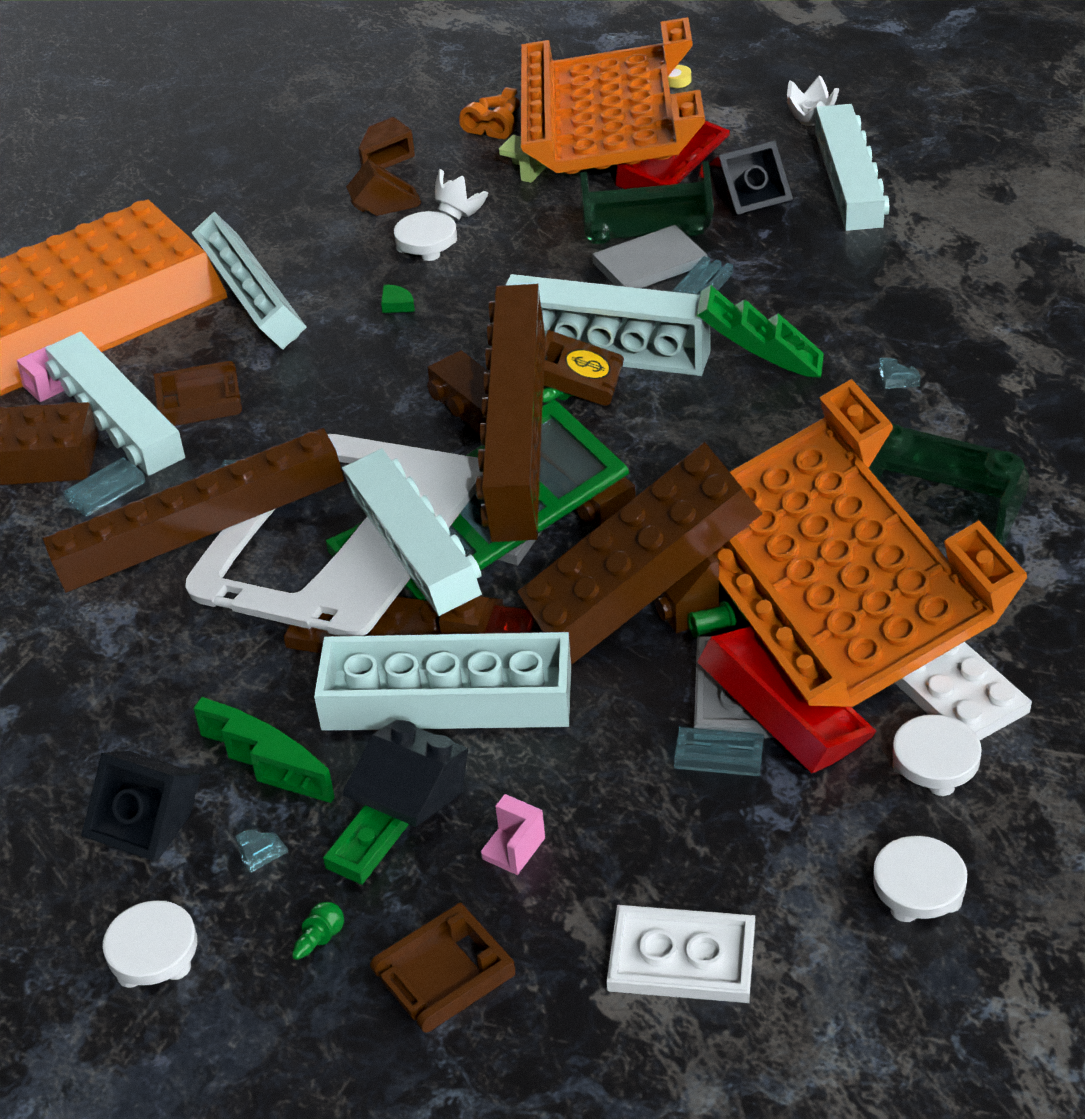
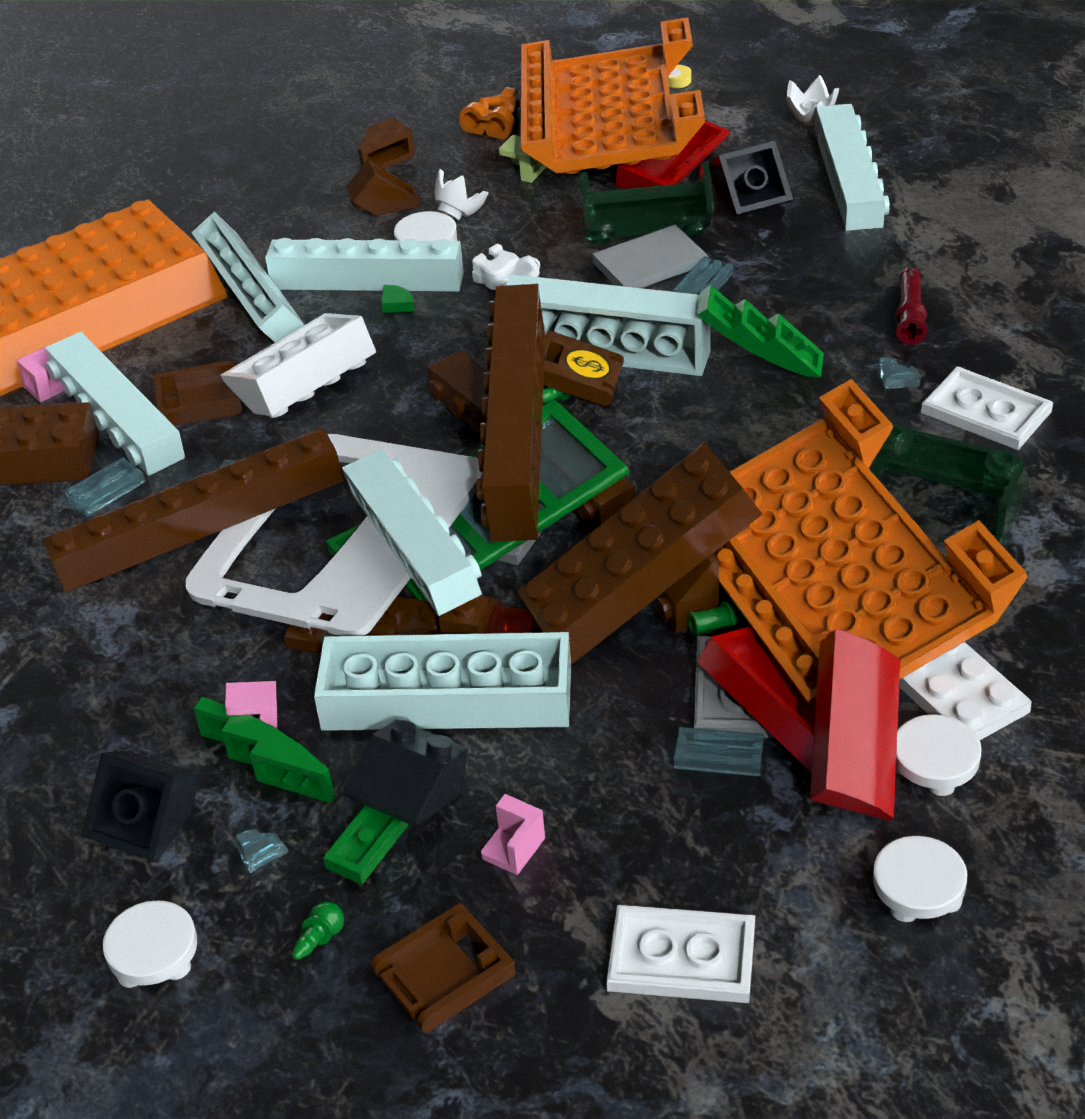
none -> white slope [221,313,376,418]
none -> bright pink panel [225,681,278,729]
none -> light aqua brick [265,238,464,291]
none -> white animal [472,244,540,290]
none -> slope [810,629,900,821]
none -> dark red pin [896,268,927,345]
none -> white tile [921,367,1053,450]

